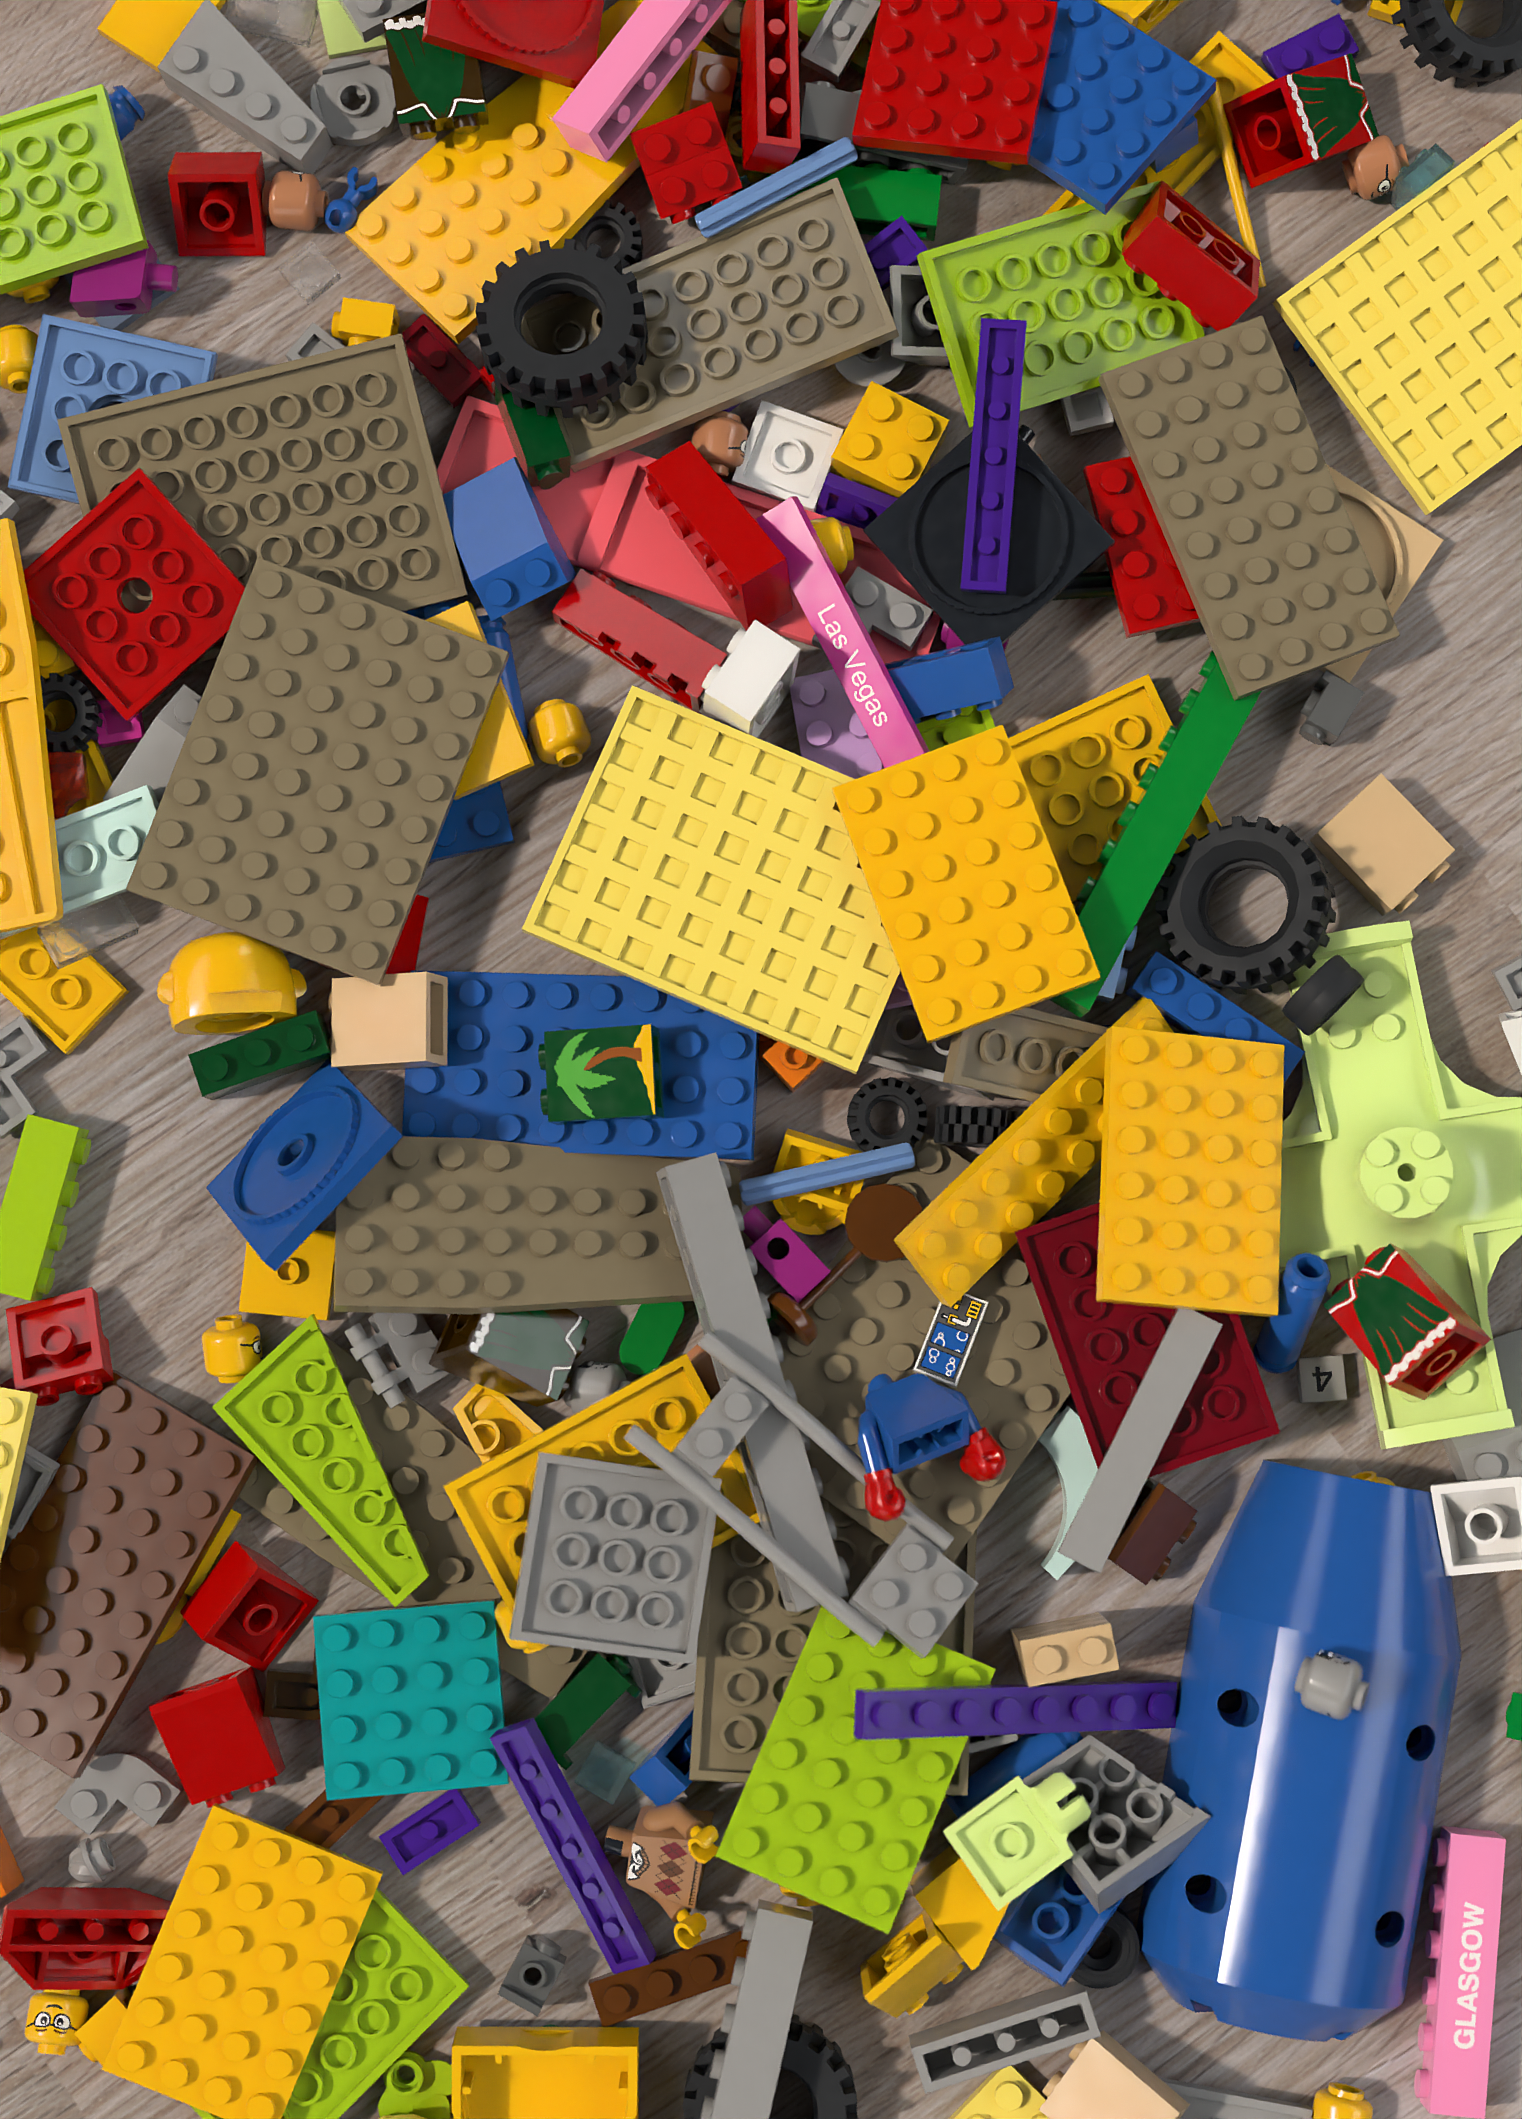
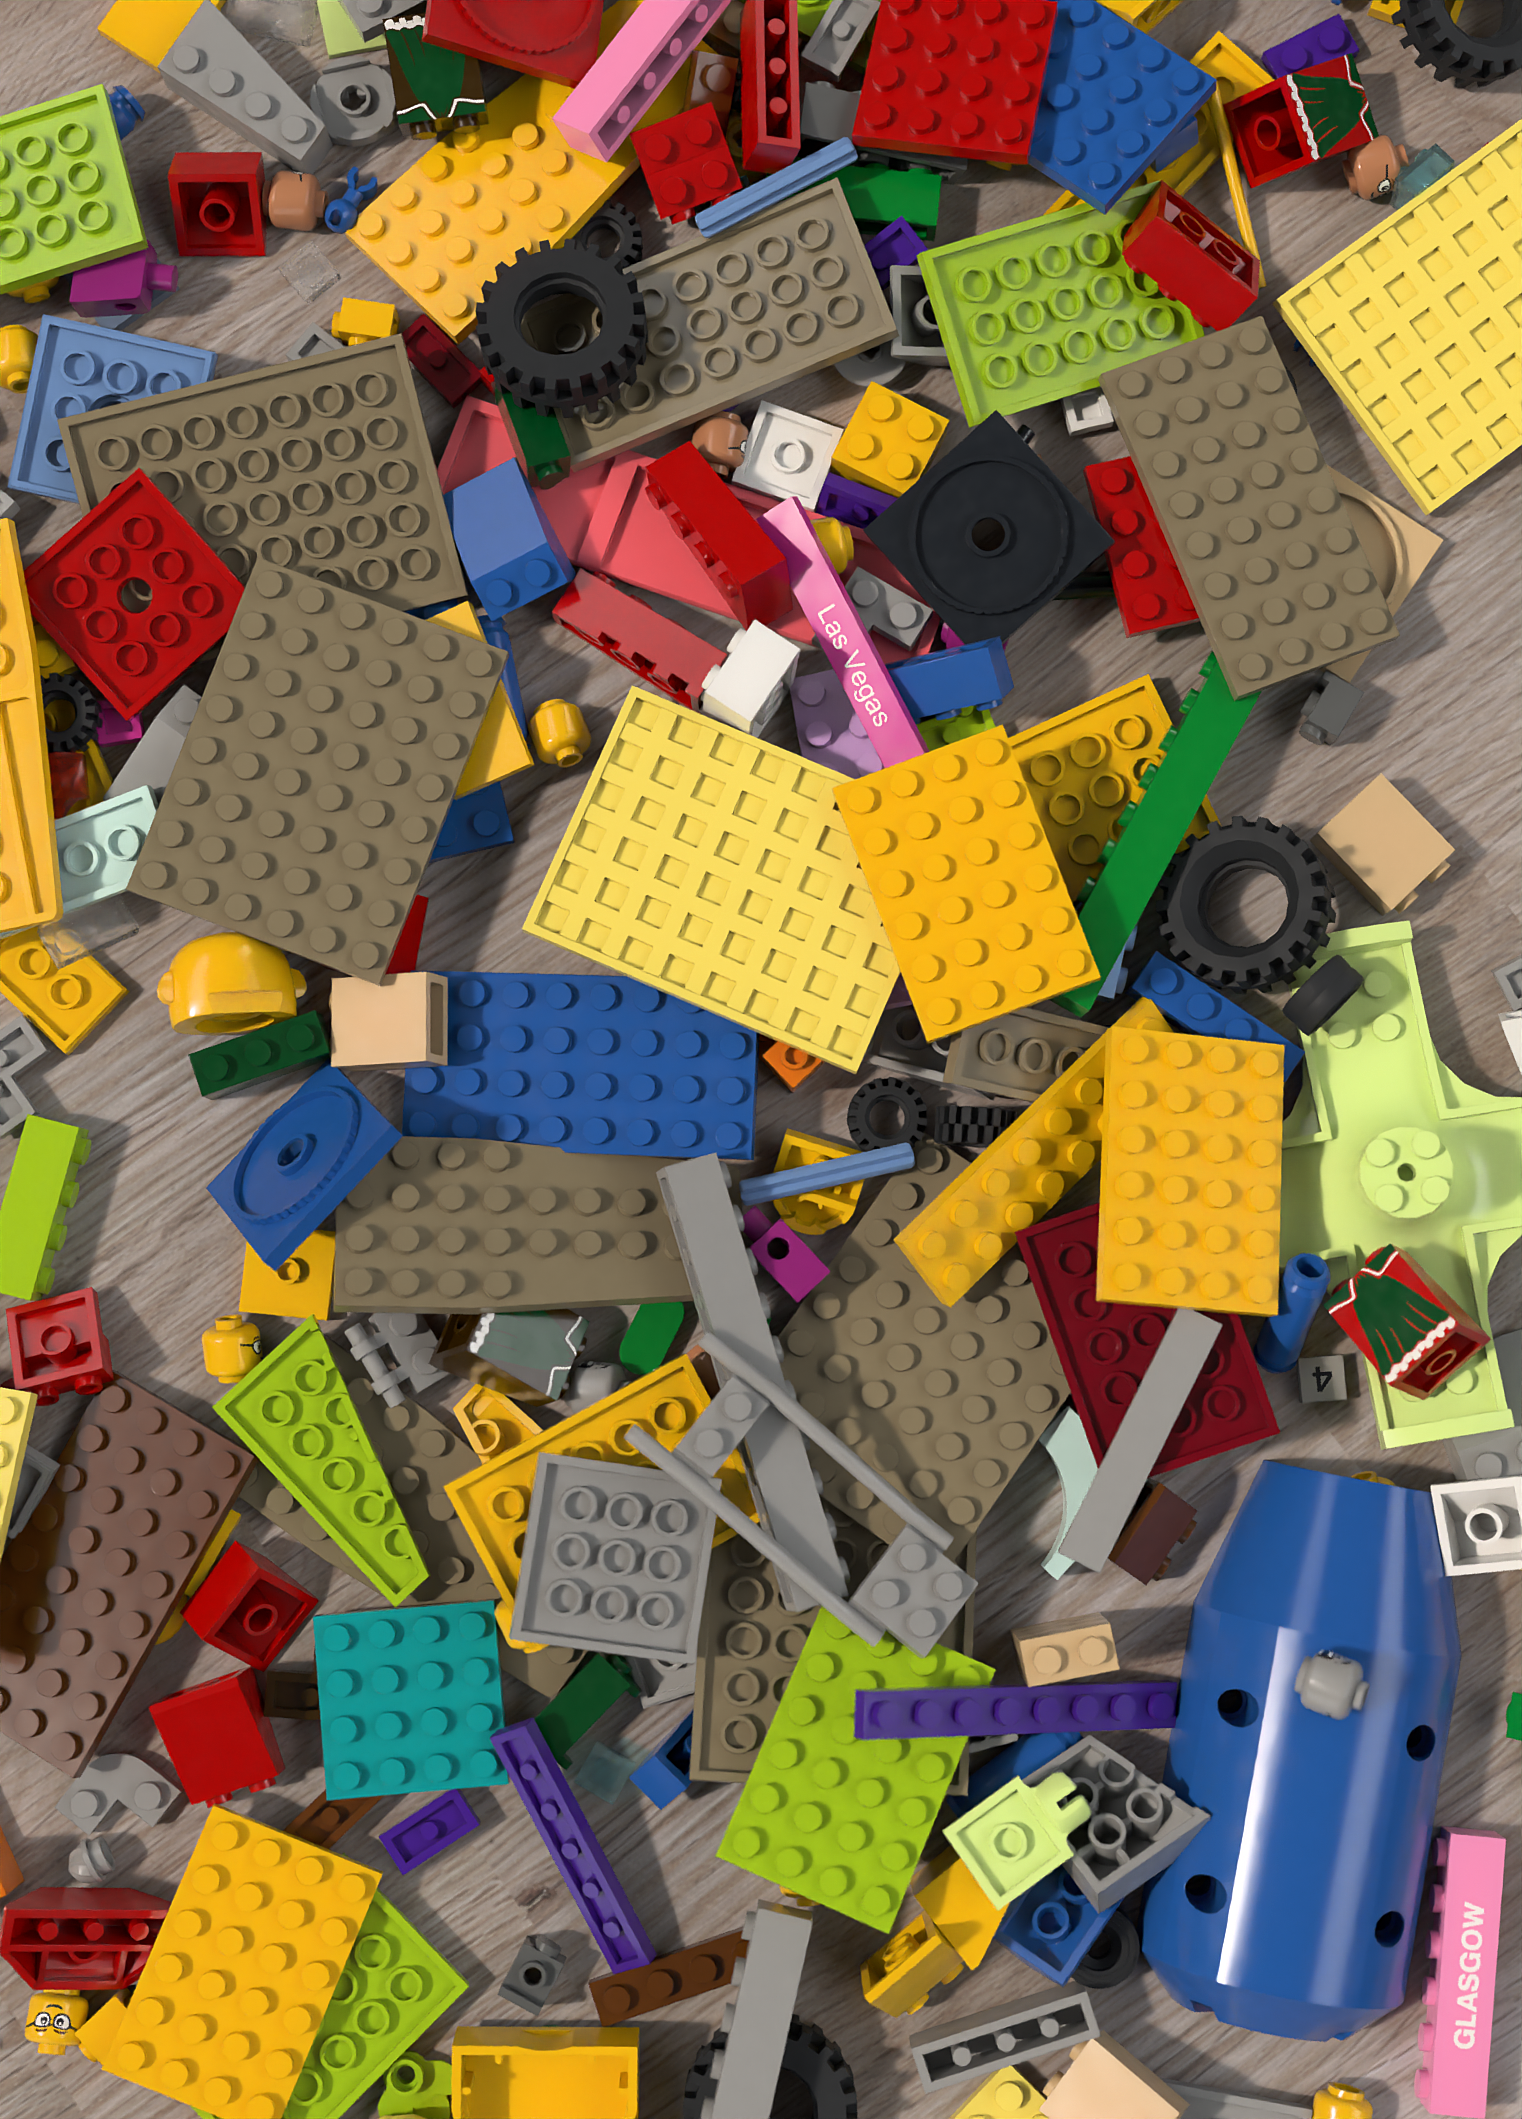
dark green panel [538,1024,664,1125] -> none
medium nougat torso [604,1801,719,1949] -> none
reddish brown piece [767,1183,923,1346] -> none
blue torso [858,1373,1007,1522] -> none
tile [913,1293,988,1388] -> none
dark purple plate [961,318,1027,594] -> none

